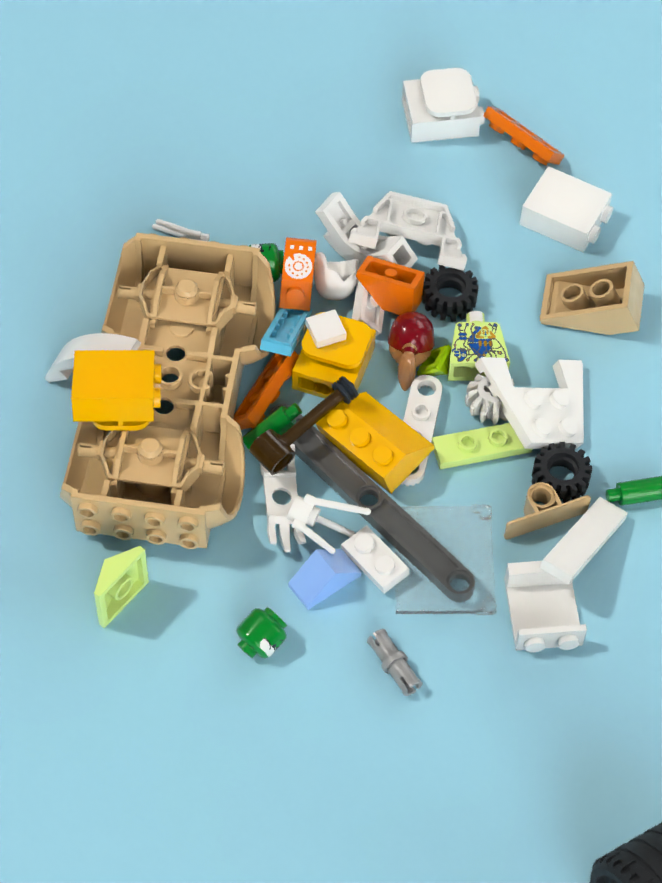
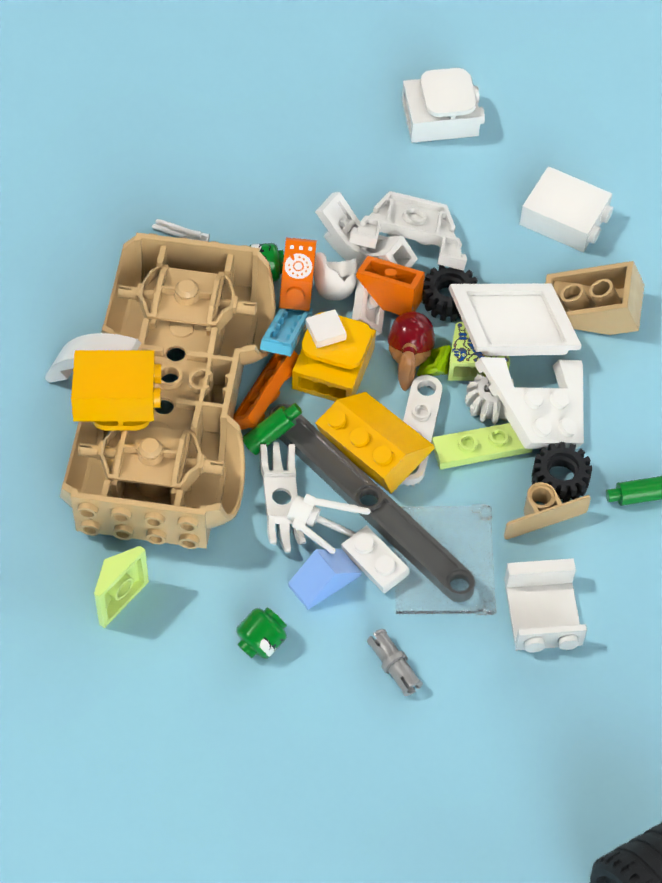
dark brown piece [249,376,359,475] -> none
orange plate [483,106,565,165] -> none
white tile [540,497,628,585] -> none
none -> white piece [449,283,582,356]

